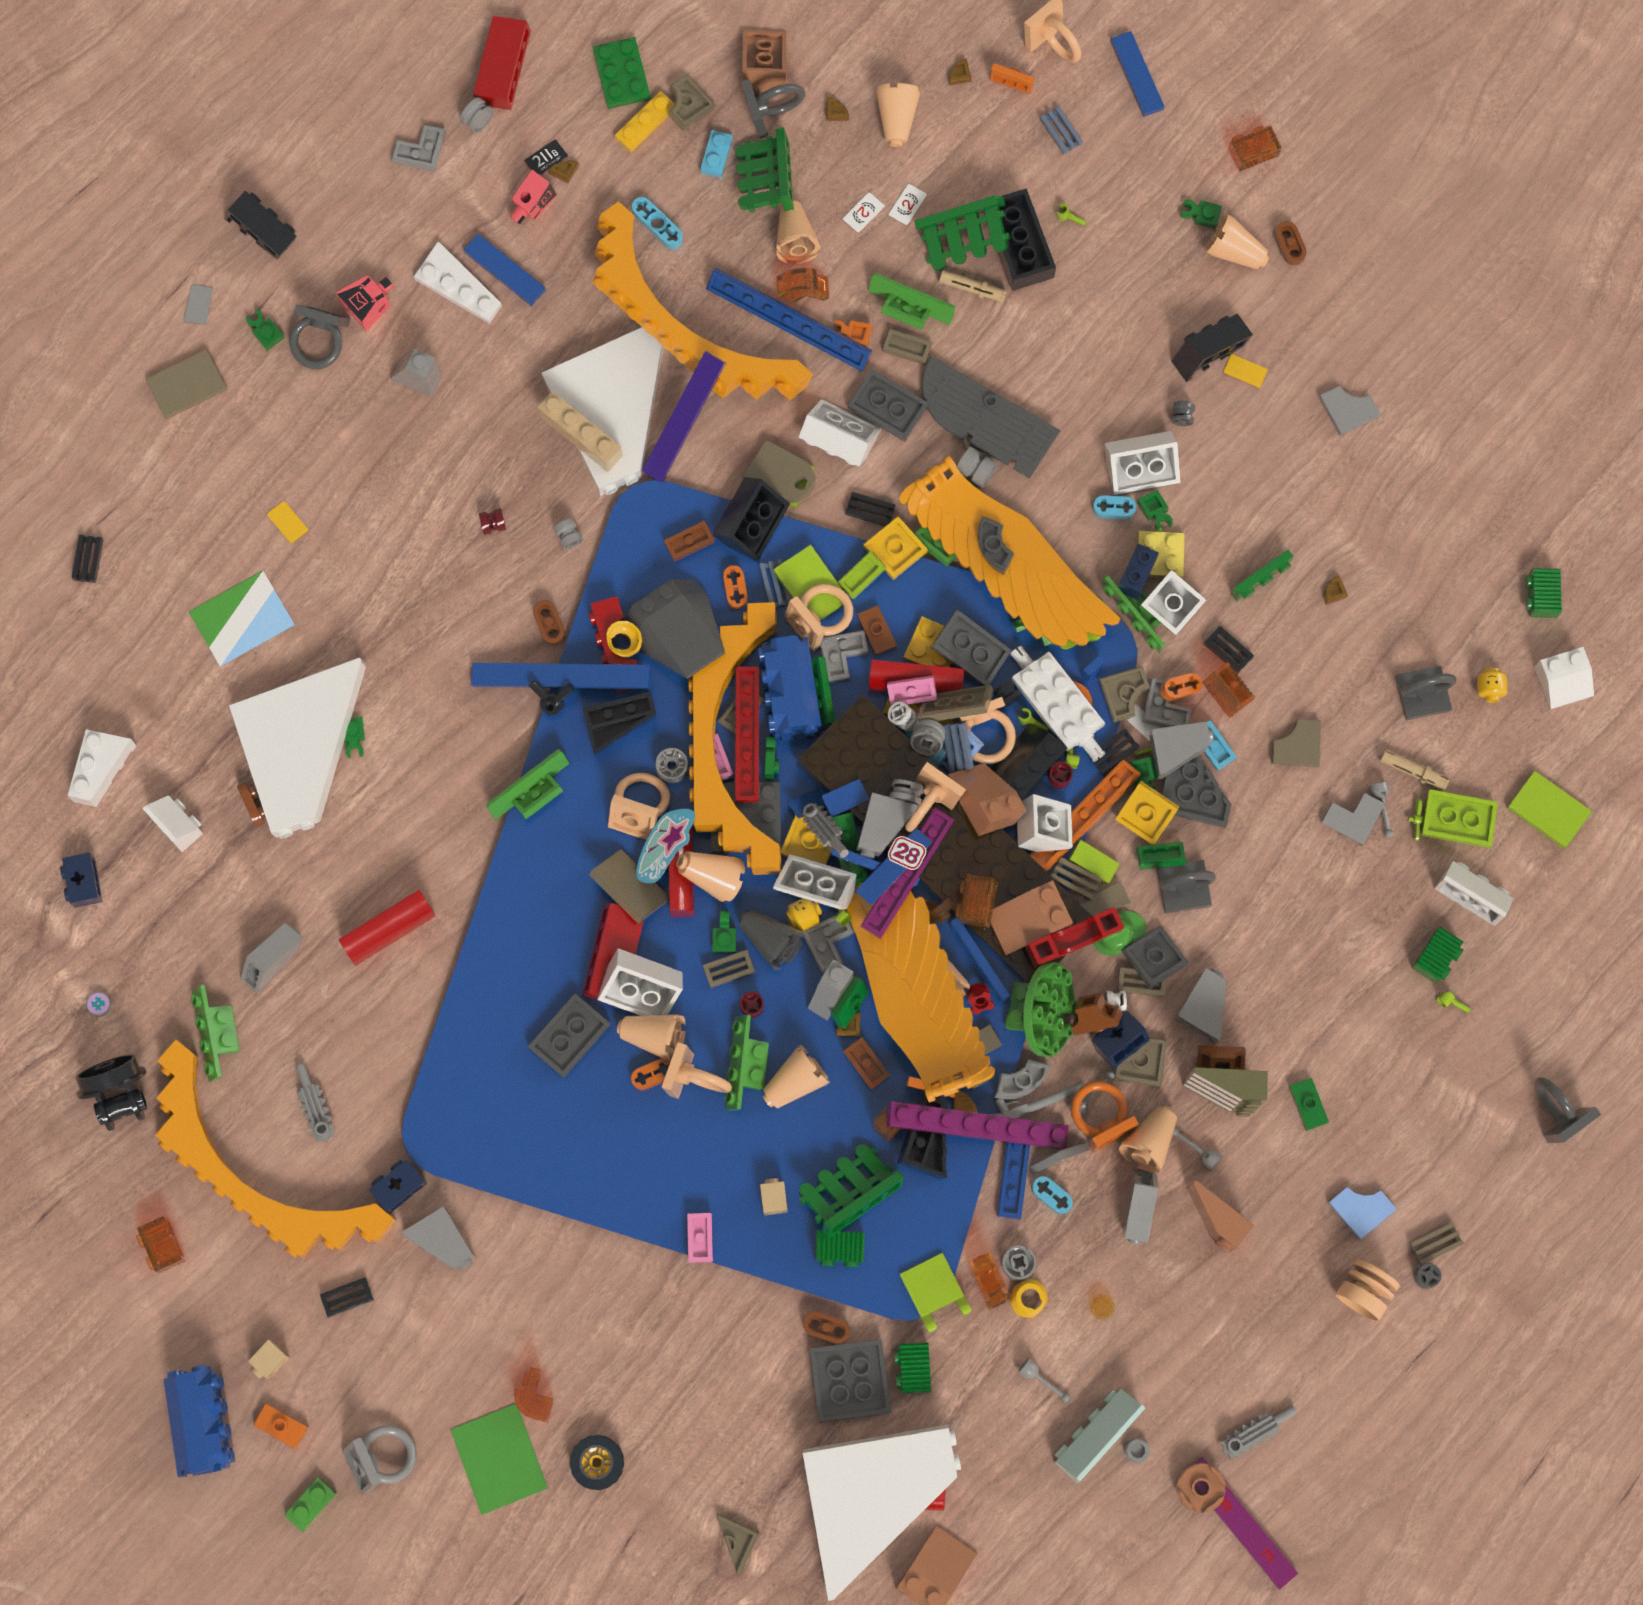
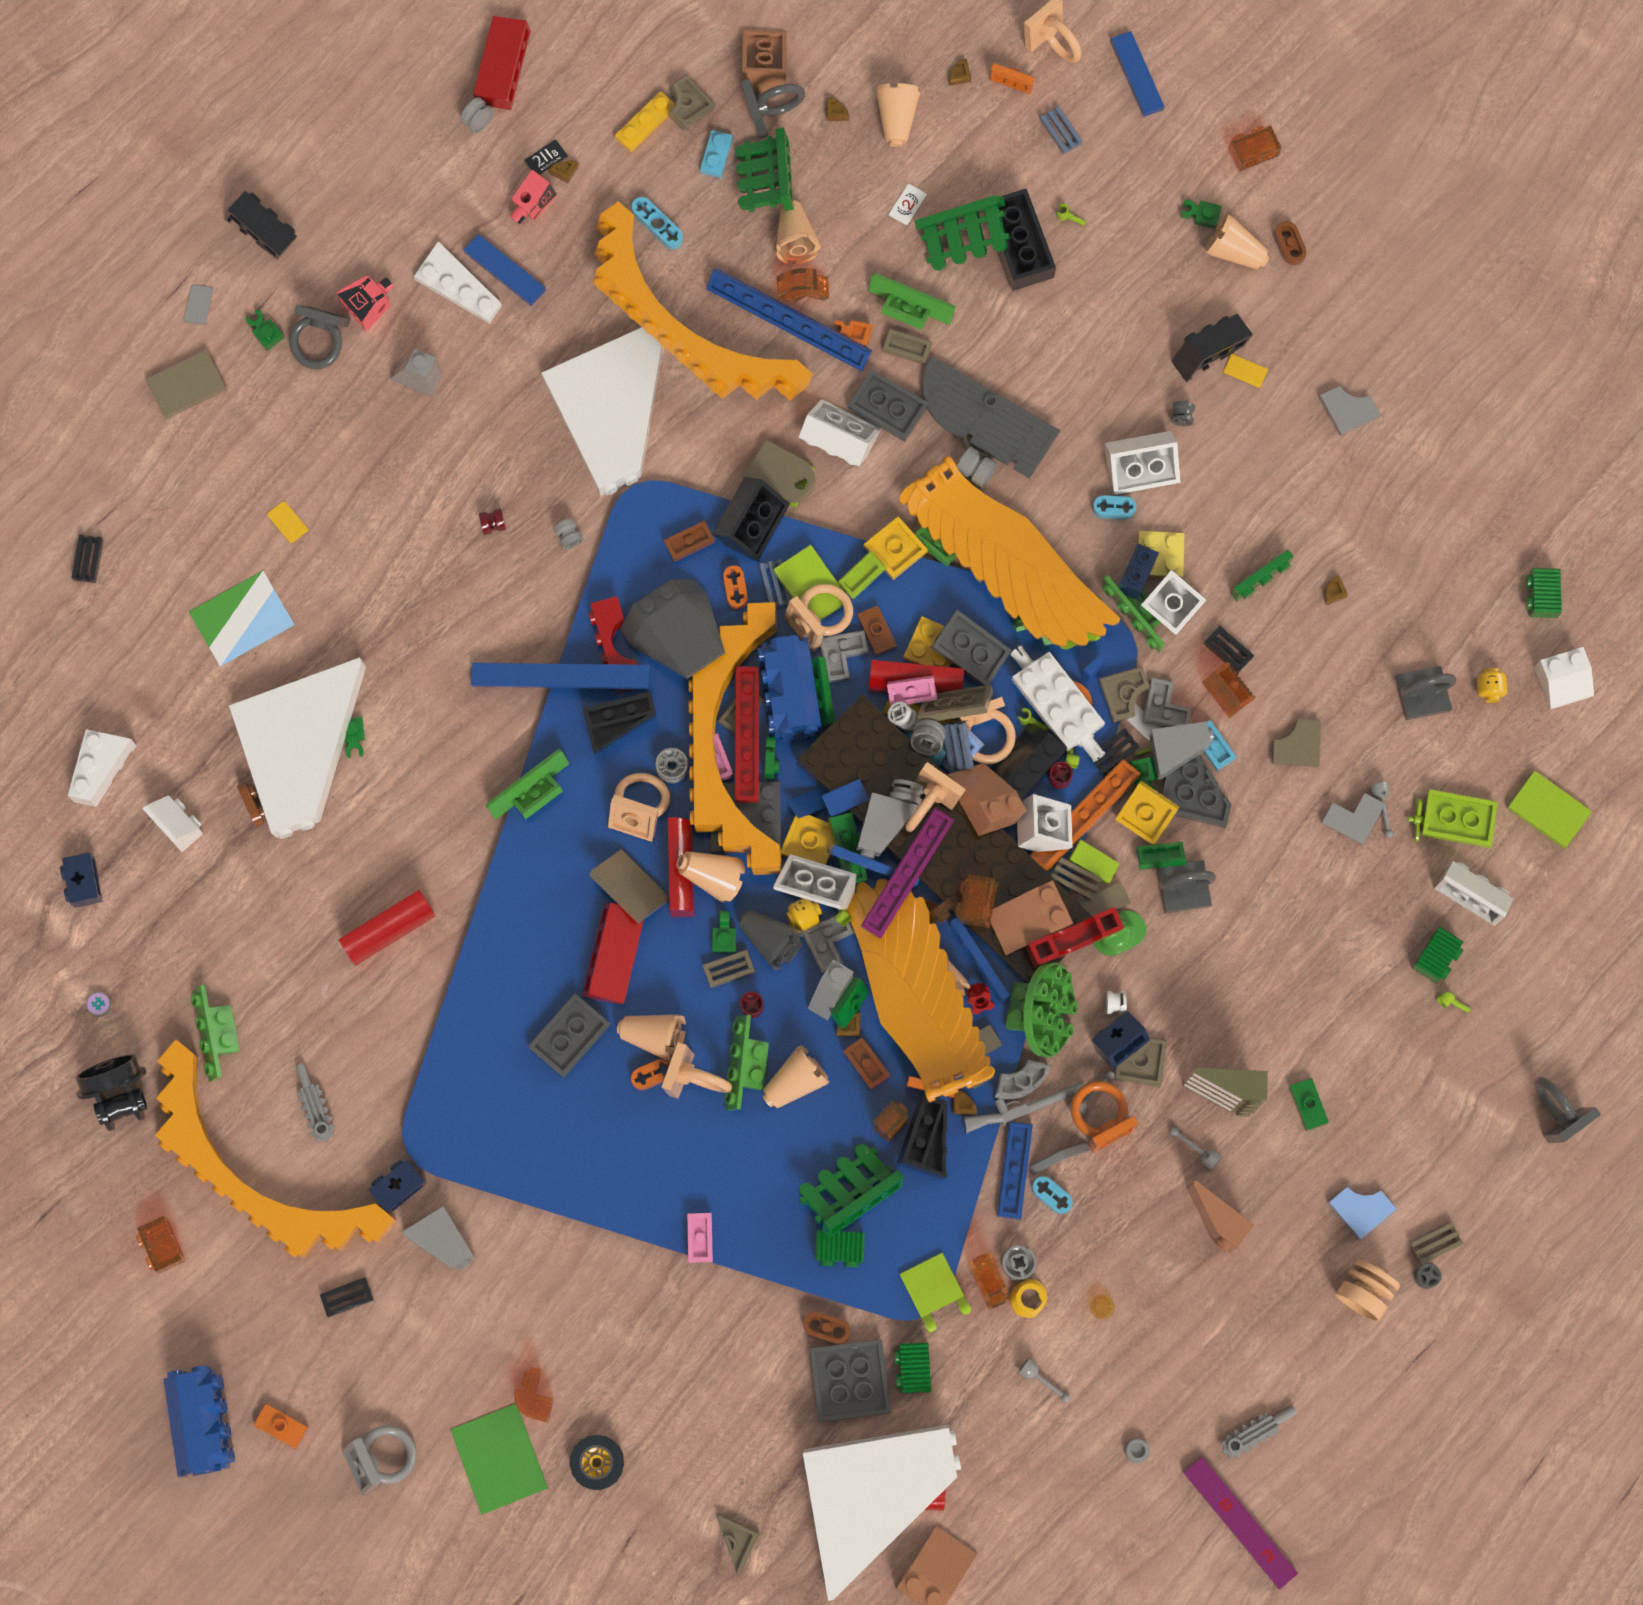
light grey slope [241,923,303,994] -> none
tan brick [248,1340,290,1379] -> none
bright green plate [284,1477,337,1532] -> none
light grey tile [391,124,446,172] -> none
black piece [528,680,575,715] -> none
dark orange plate [533,600,565,645] -> none
tan brick [537,391,623,472] -> none
green plate [593,37,651,109] -> none
white slope [598,948,683,1016] -> none
yellow piece [607,621,642,657] -> none
sticker [636,809,696,883] -> none
dark purple tile [642,351,726,482] -> none
tan brick [760,1178,788,1216] -> none
light grey piece [802,803,849,858] -> none
white sticker [843,193,885,232] -> none
black tile [845,492,895,527] -> none
blue sticker [856,828,932,905] -> none
magenta plate [886,1101,1068,1150] -> none
tan pin [939,270,1007,303] -> none
dark grey tile [978,516,1014,575] -> none
black wheel [993,680,1022,708] -> none
light aqua slope [1054,1389,1145,1482] -> none
dark orange brick [1071,992,1122,1036] -> none
dark tan tile [1117,967,1167,997] -> none
light nougat cone [1119,1106,1178,1174] -> none
dark grey tile [1122,926,1188,989] -> none
light grey slope [1124,1169,1158,1244] -> none
green plate [1137,490,1173,532] -> none
orange beam [1160,673,1202,701] -> none
light grey slope [1175,968,1226,1044] -> none
nougat tile [1176,1463,1226,1513] -> none
dark orange brick [1196,1045,1246,1070] -> none
tan pin [1380,749,1450,791] -> none

